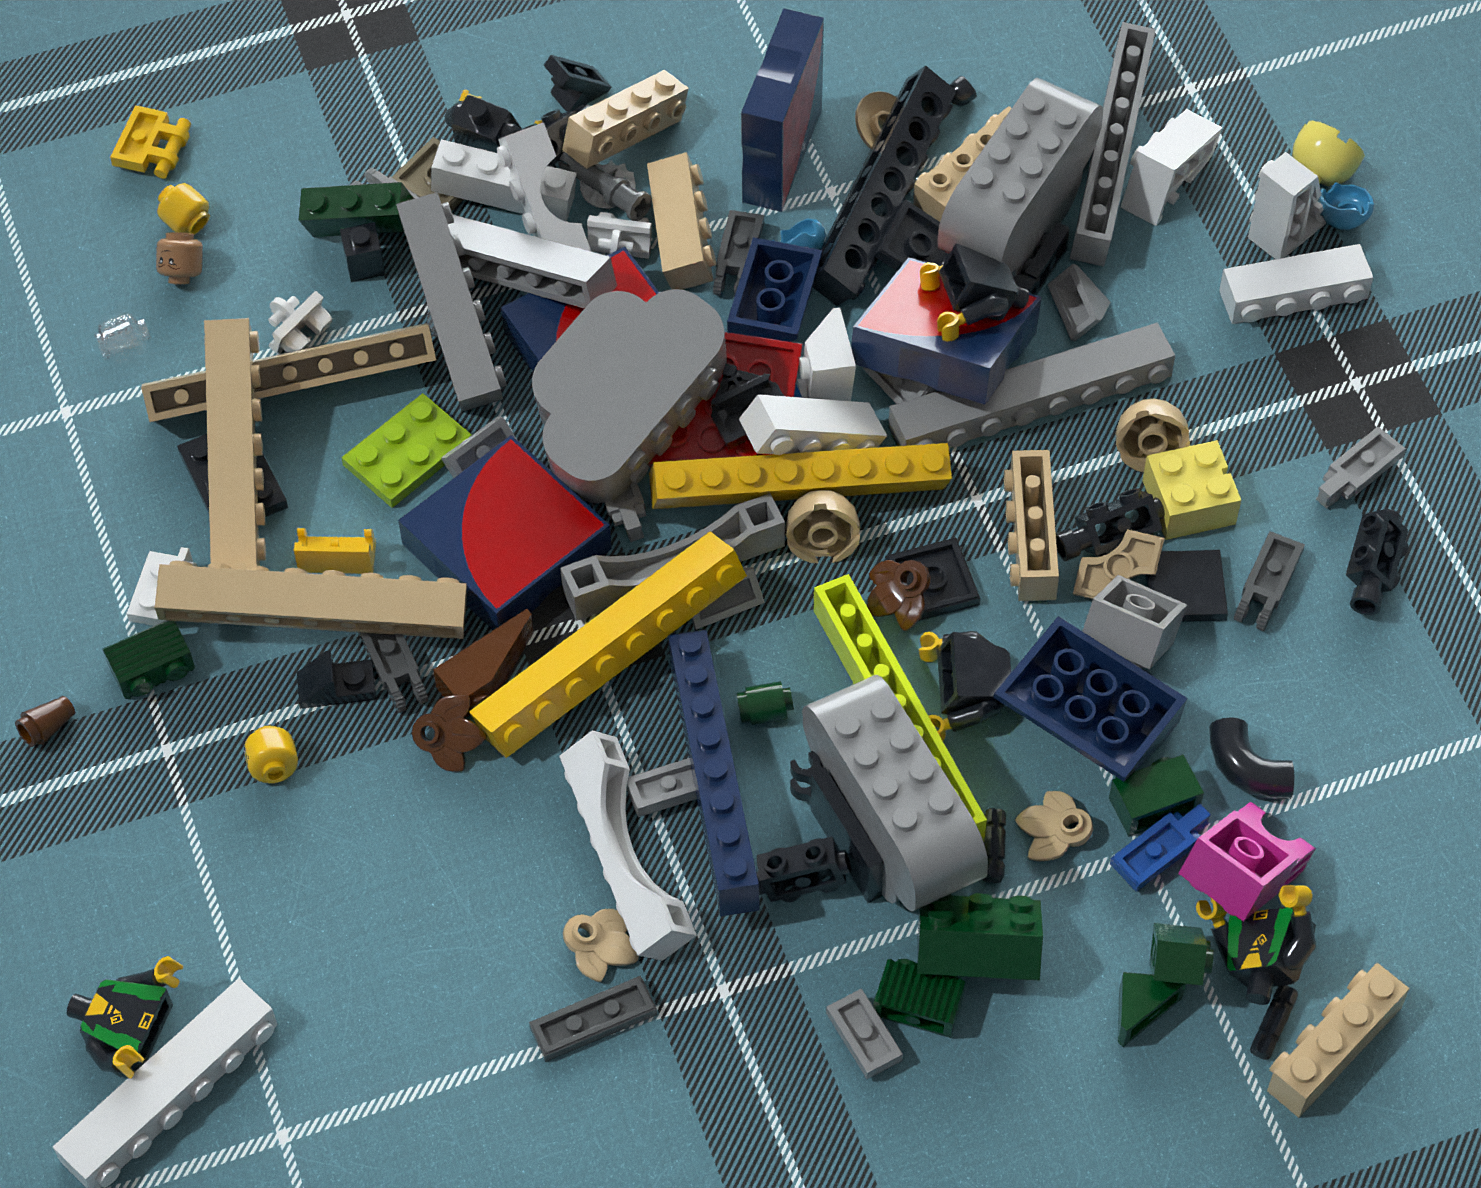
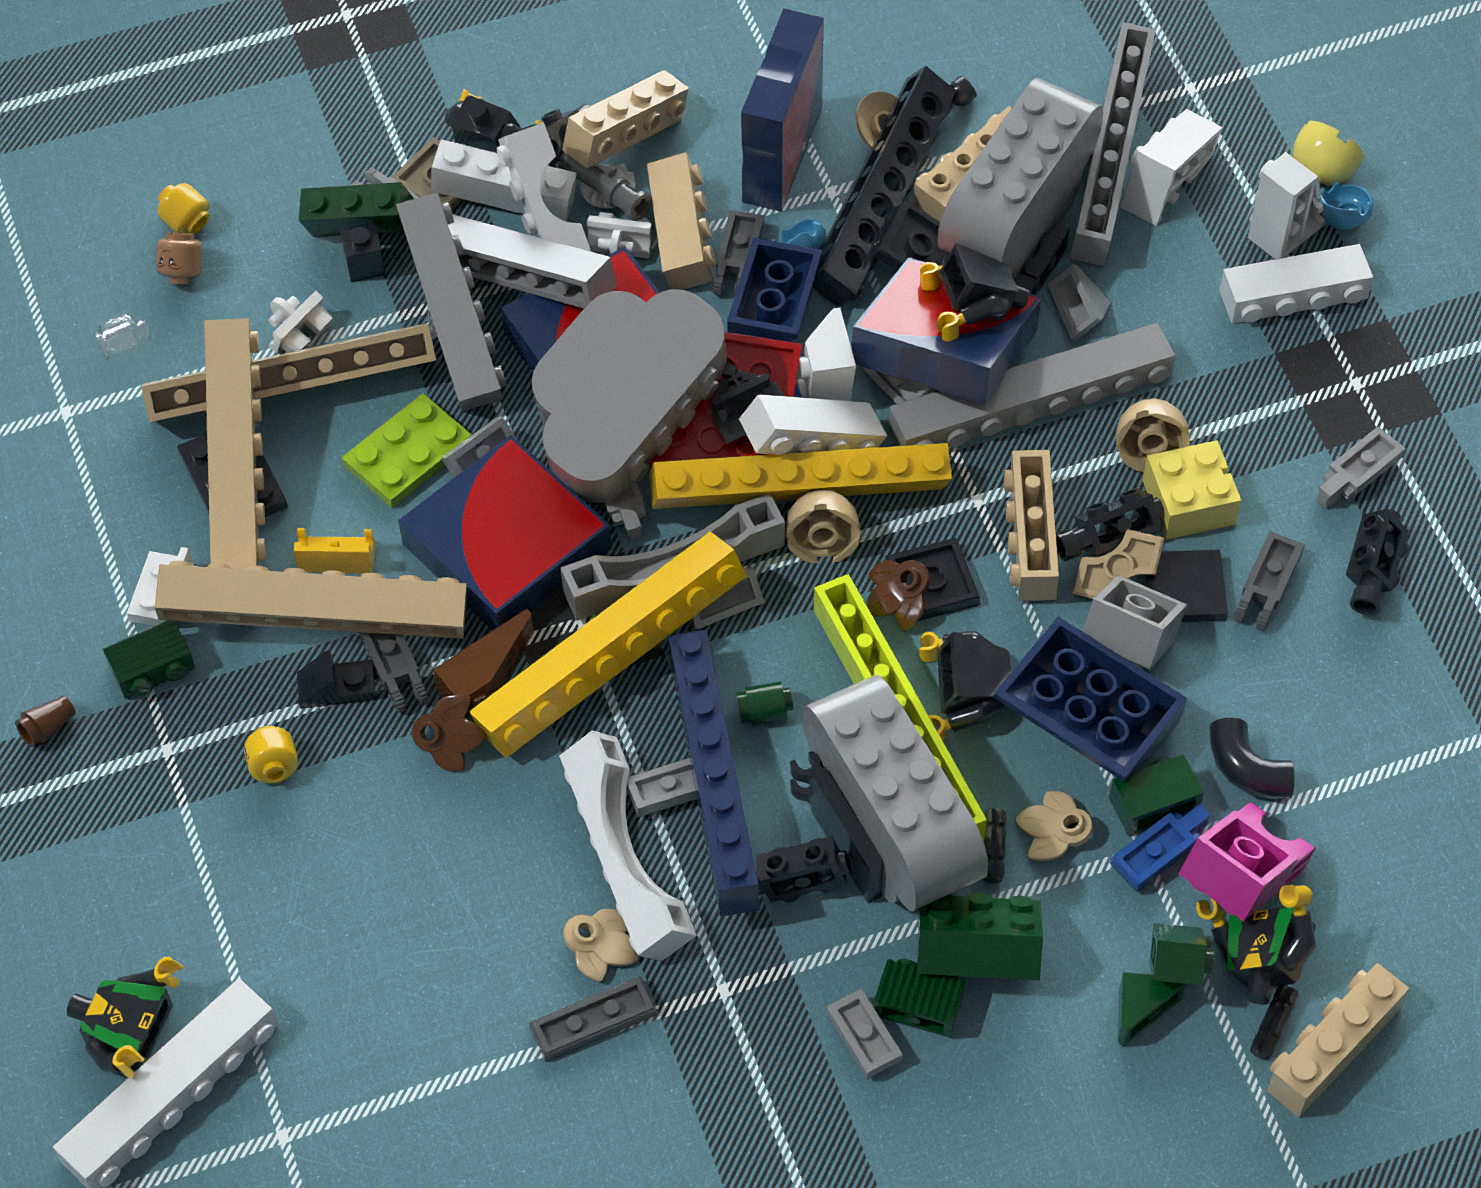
yellow plate [110,105,191,179] -> none
black slope [543,55,612,112] -> none

